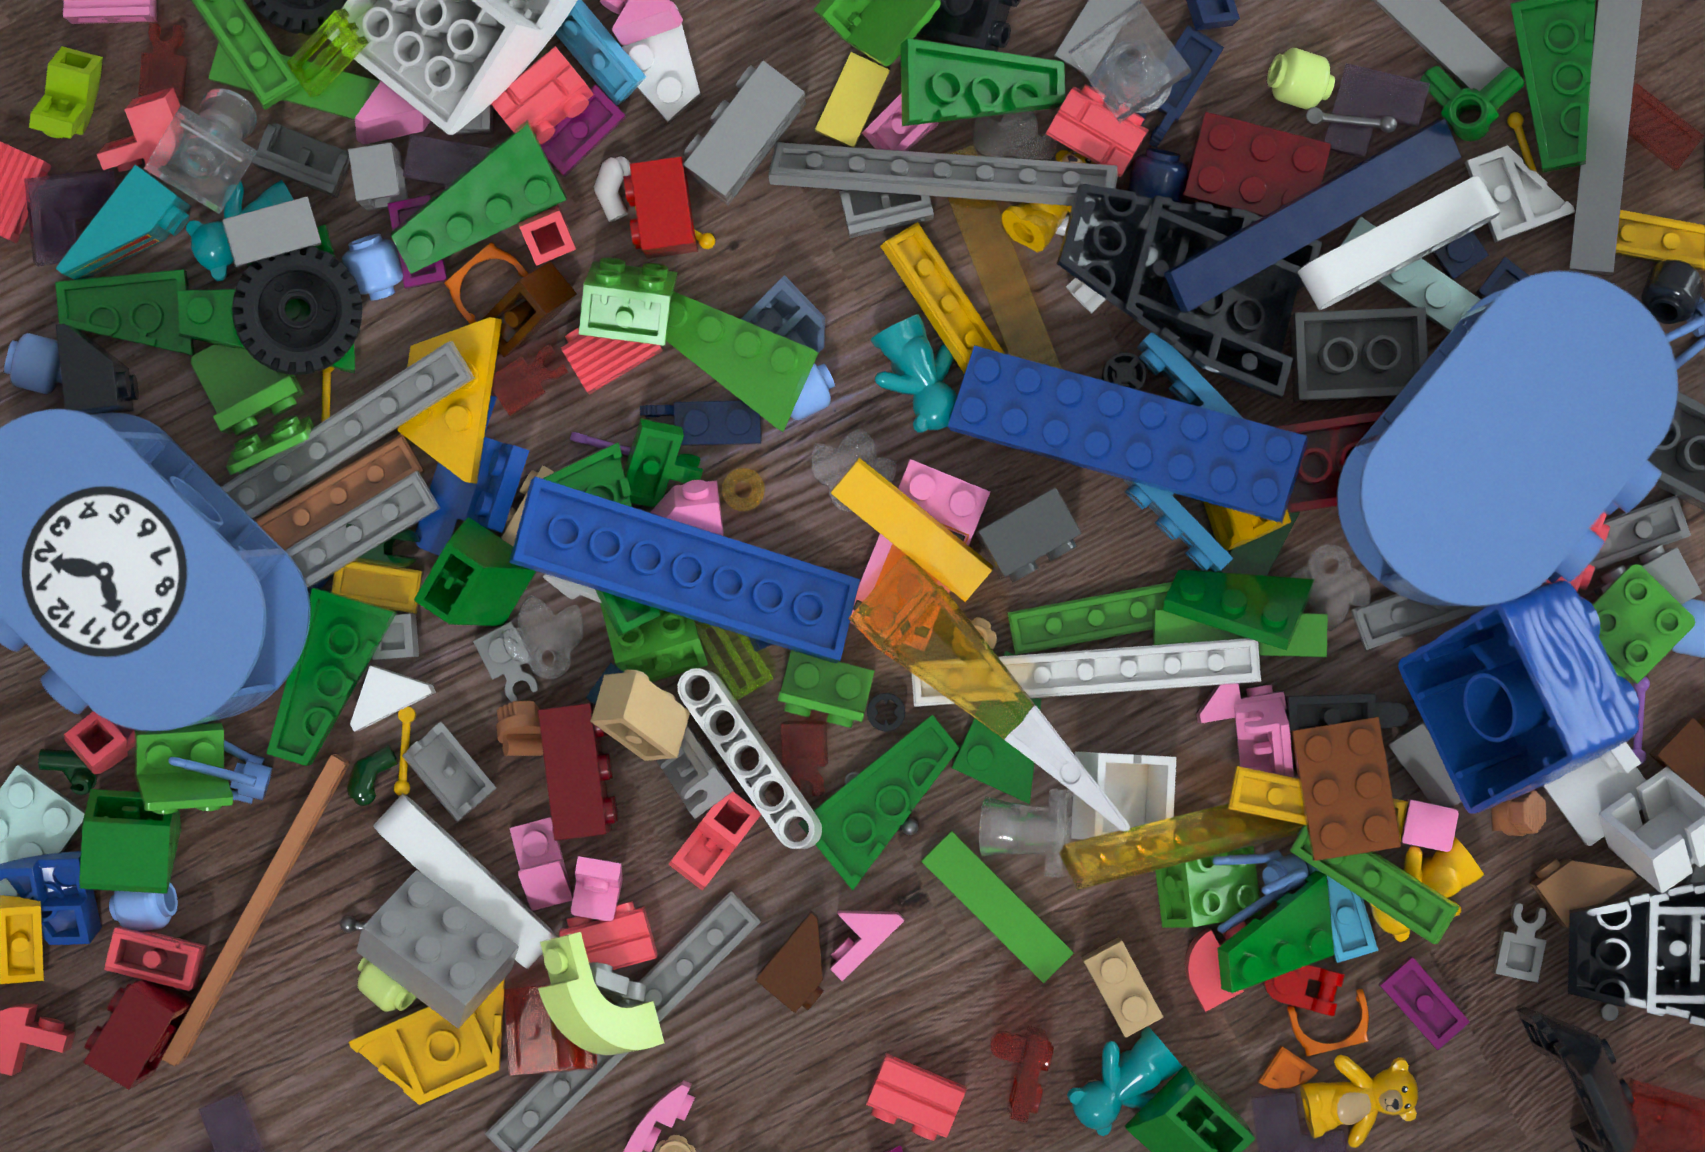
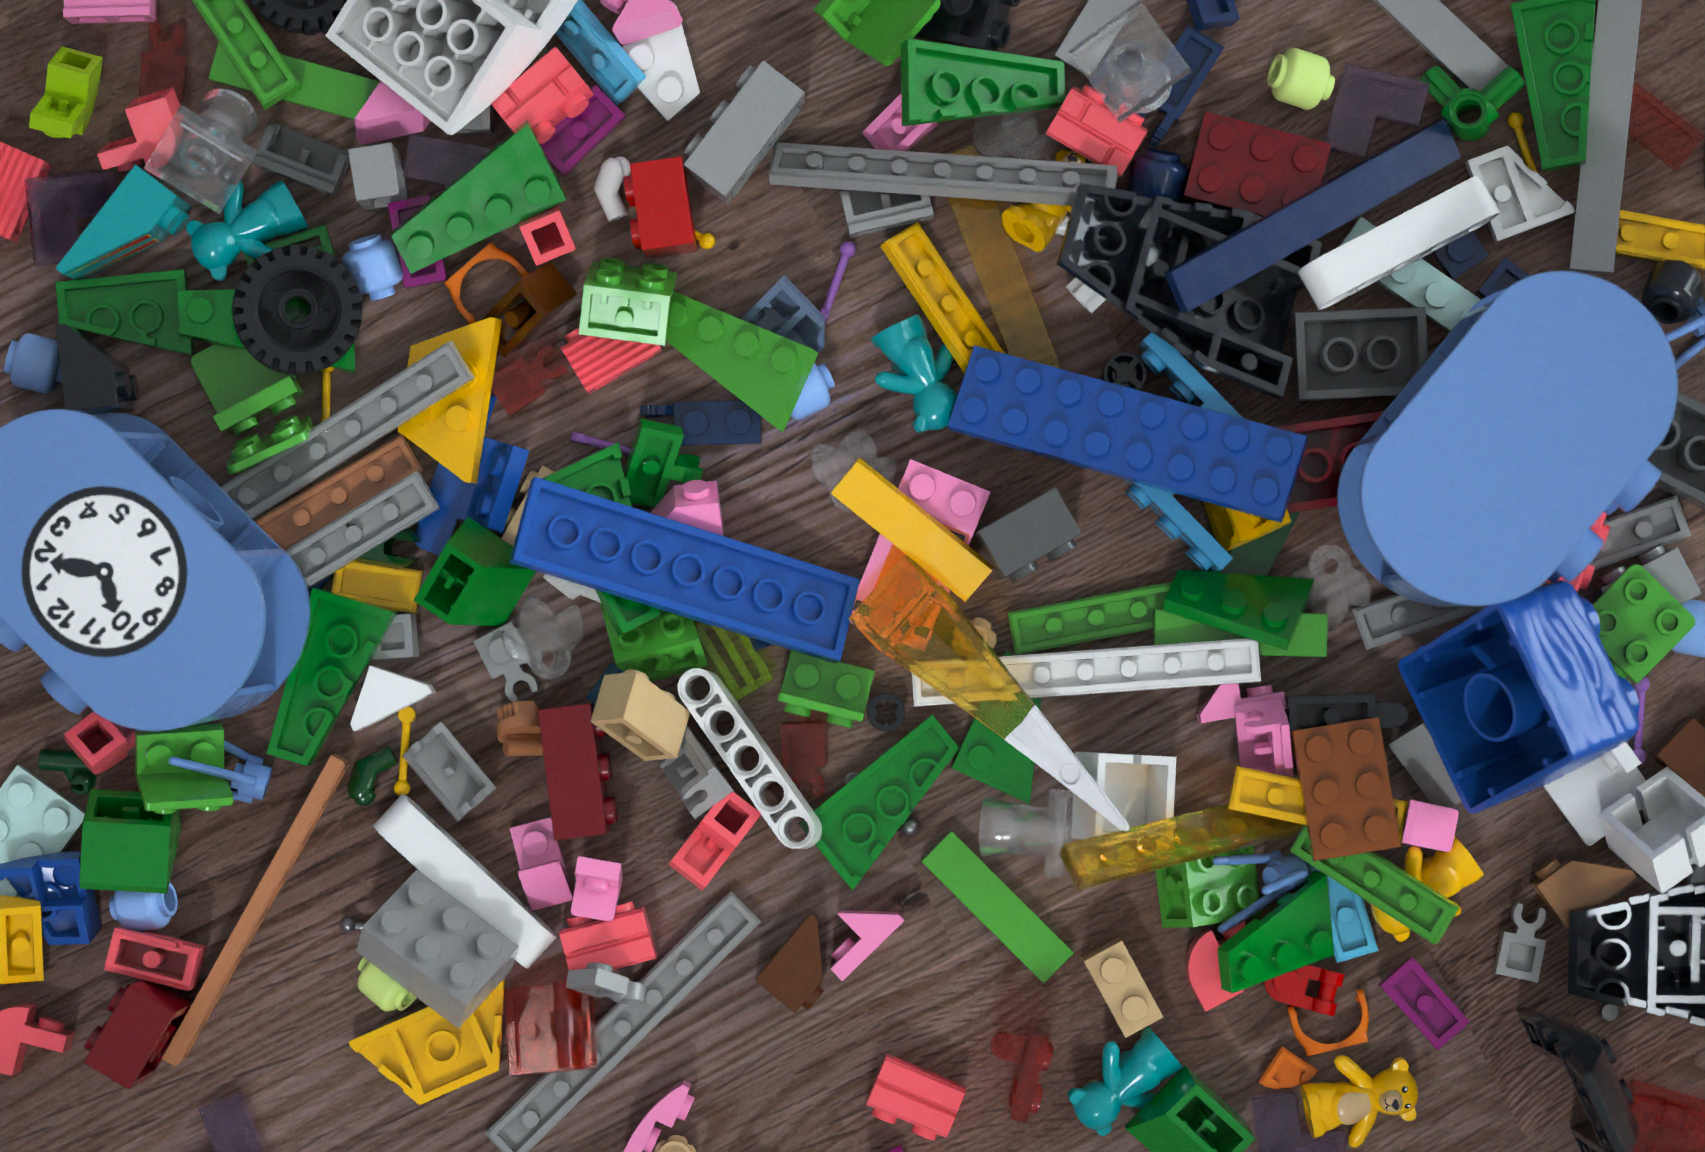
light grey hinge [223,196,321,267] -> none
clear neon green tile [287,8,369,97] -> none
yellowish green arch [538,932,664,1055] -> none
clear yellow plate [722,468,765,511] -> none
light yellow tile [815,52,890,147] -> none
flat silver hinge [1306,107,1397,133] -> none
nougat piece [1491,790,1546,836] -> none
none -> medium lavender hinge [820,240,857,324]

